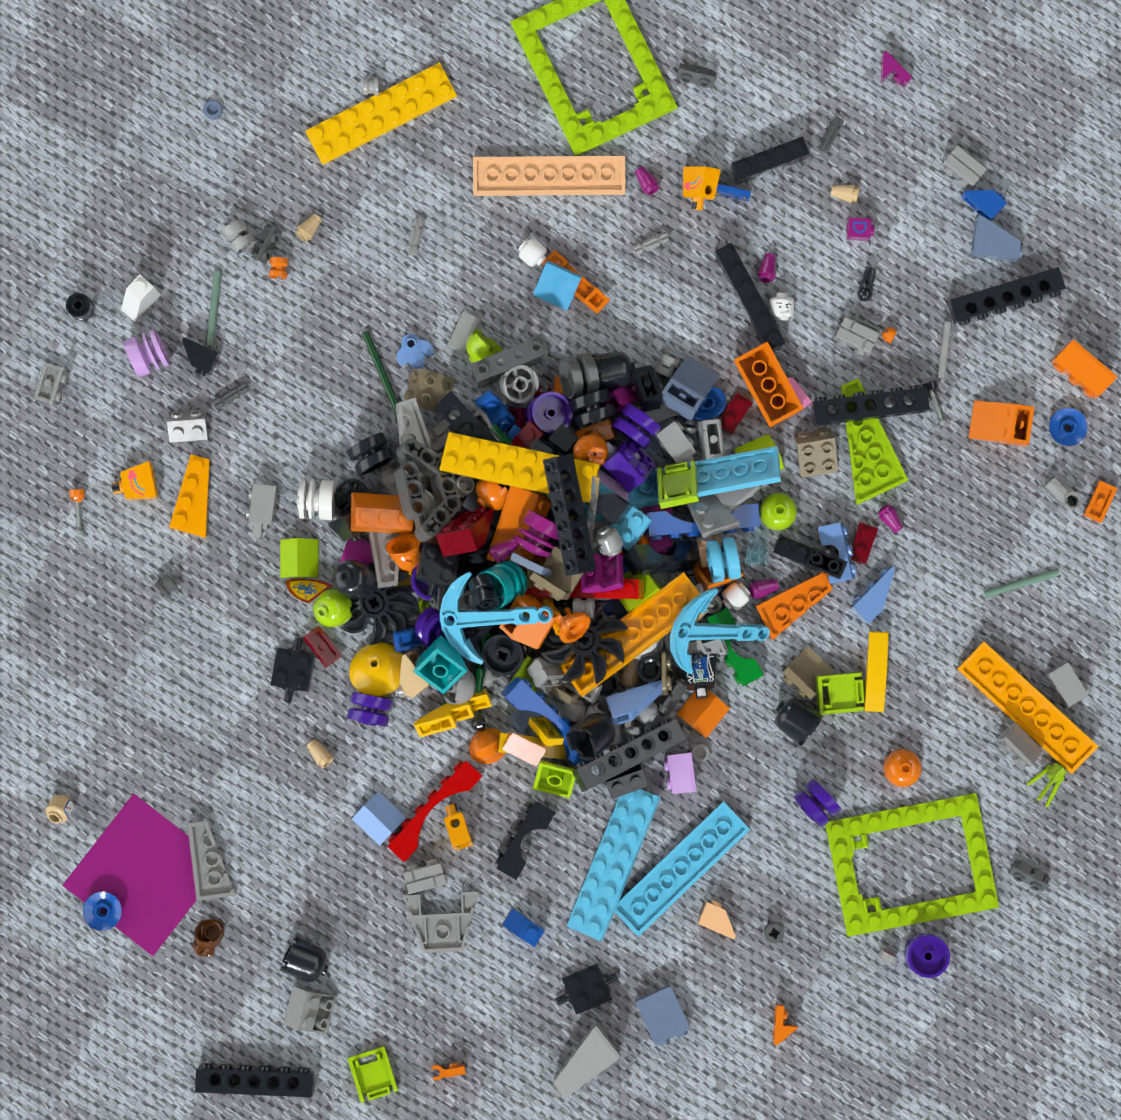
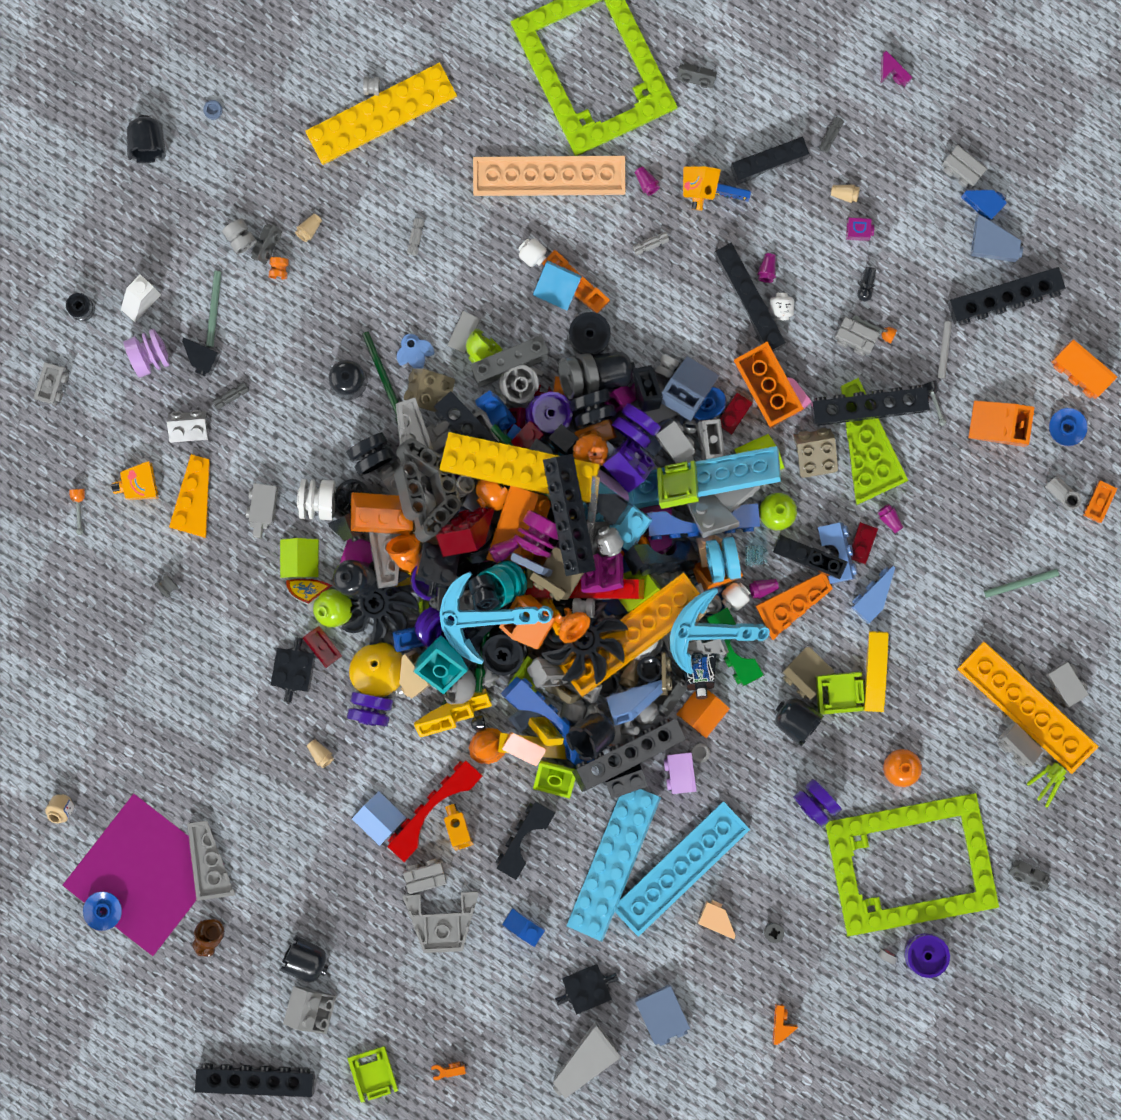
none -> black cylinder [127,115,166,163]
none -> black cylinder [328,360,368,400]
none -> black wheel [569,312,611,355]

